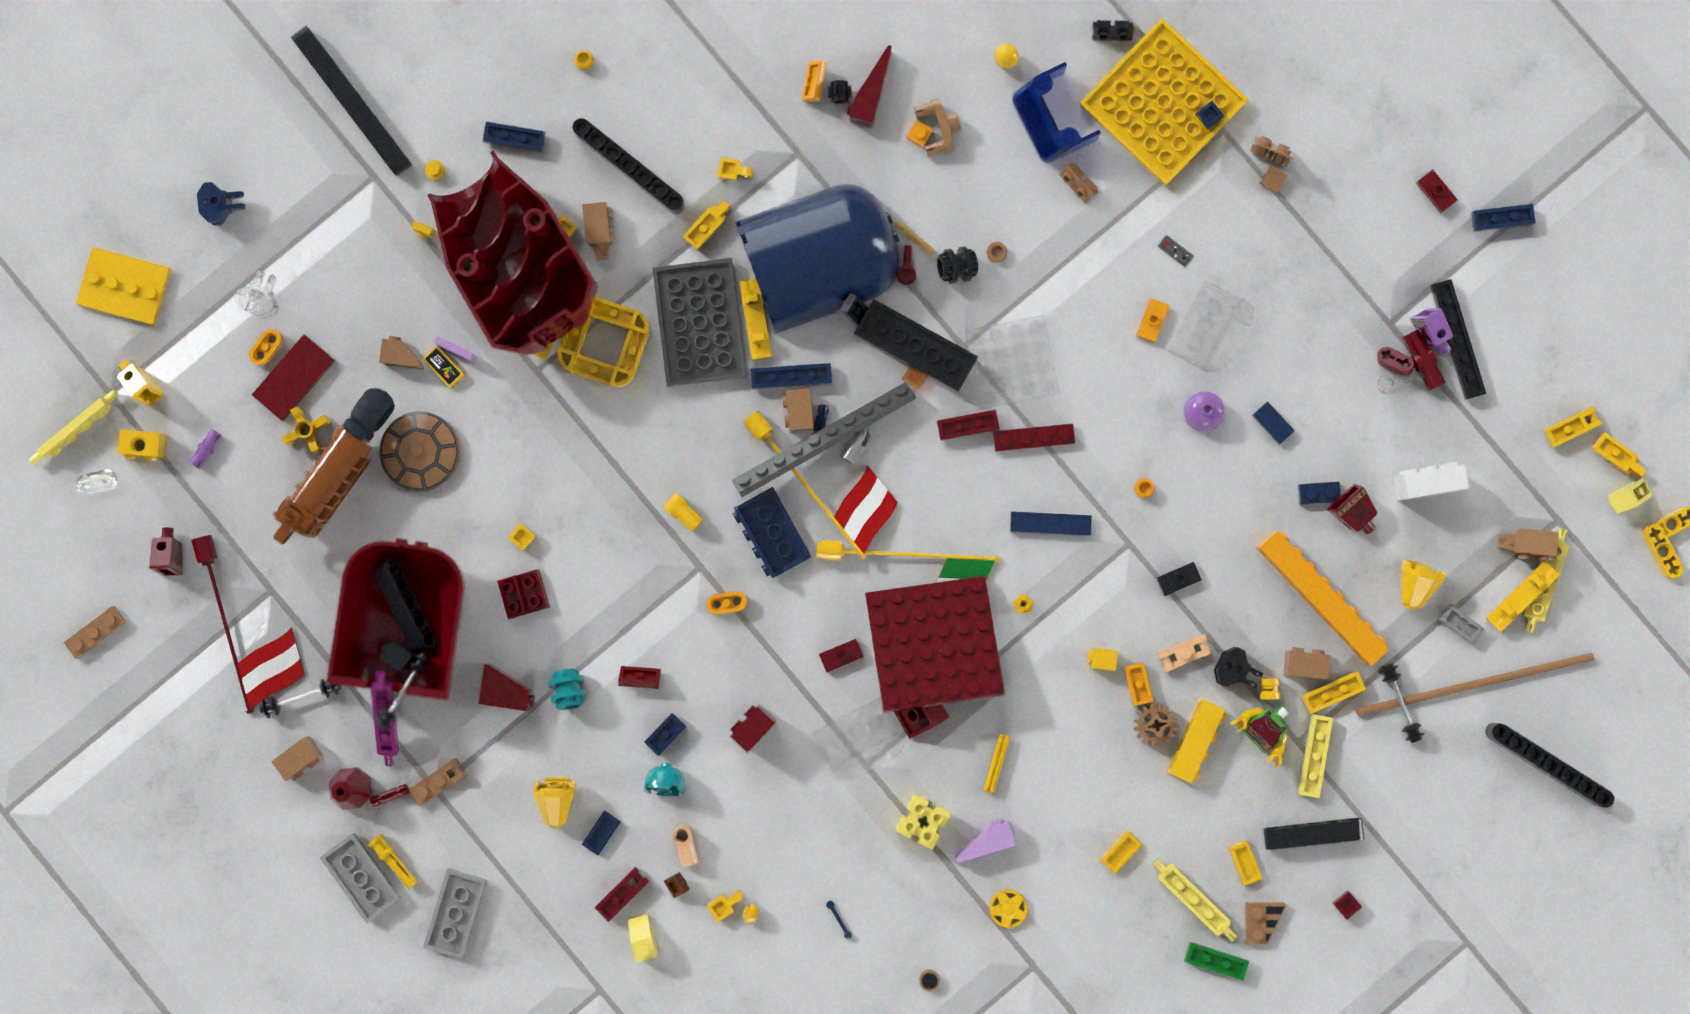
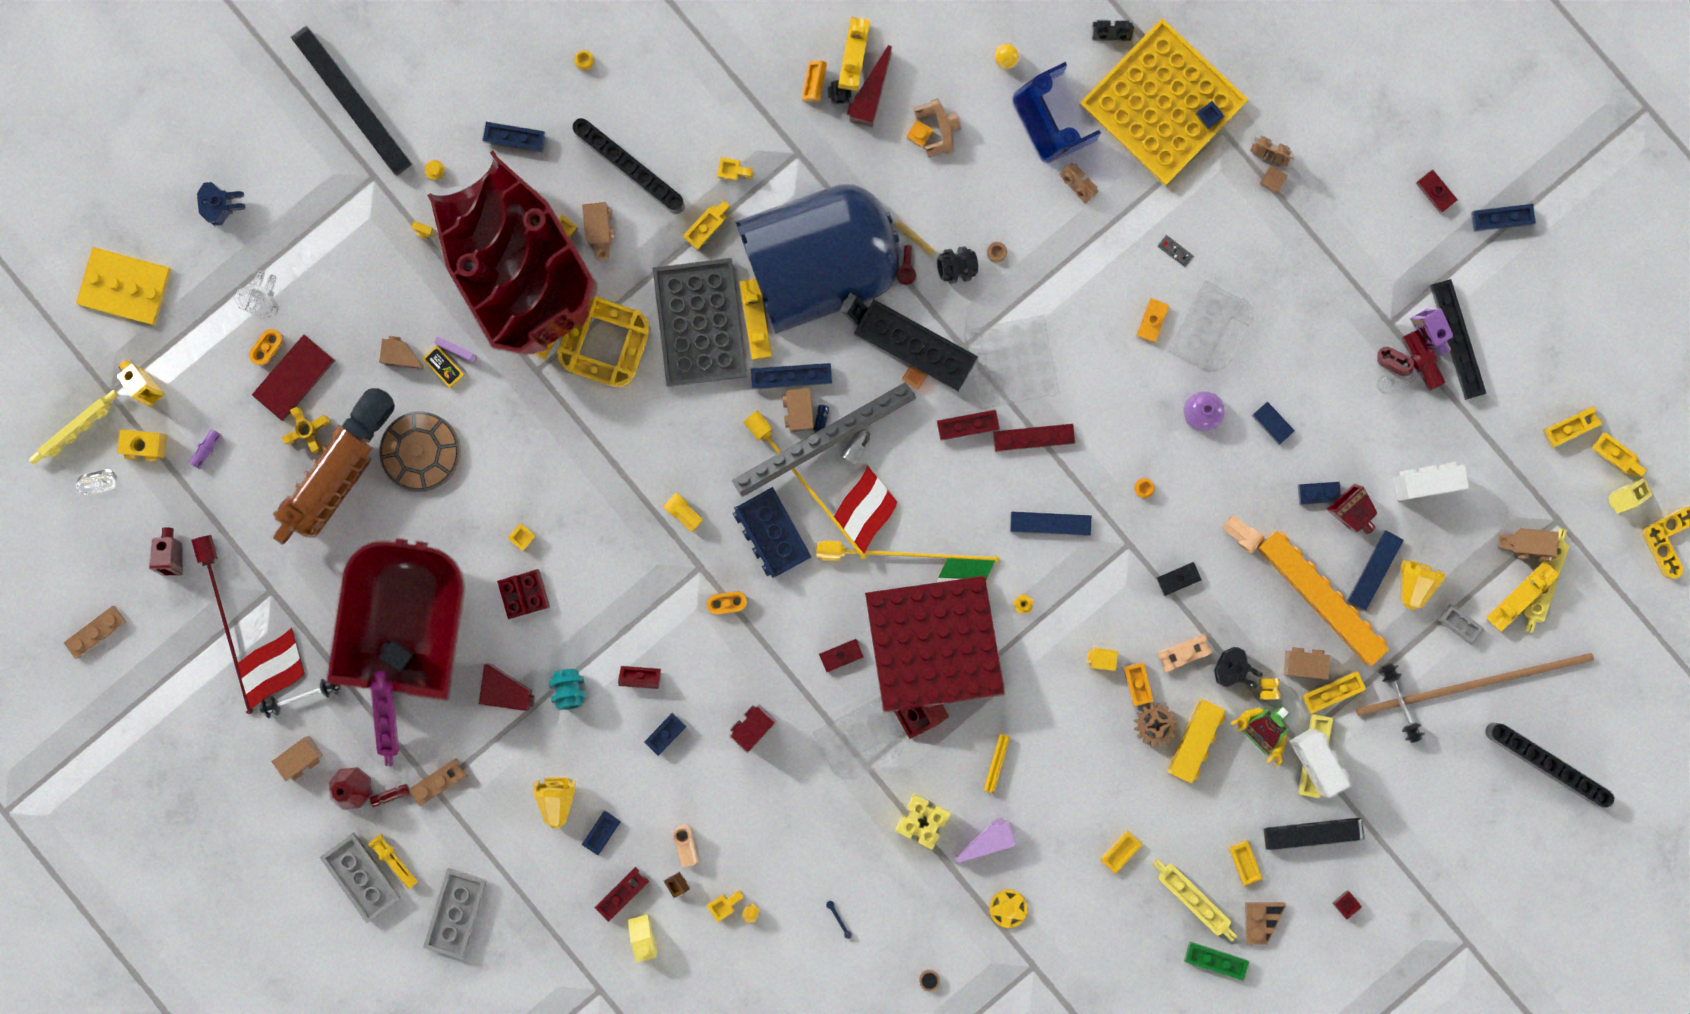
black beam [373,558,436,654] -> none
black axle [374,653,431,730] -> none
teal cylinder [644,763,685,797] -> none
none -> yellow hinge [838,17,870,91]
none -> light nougat piece [1222,515,1265,554]
none -> white brick [1289,729,1351,798]
none -> dark blue tile [1347,530,1404,610]

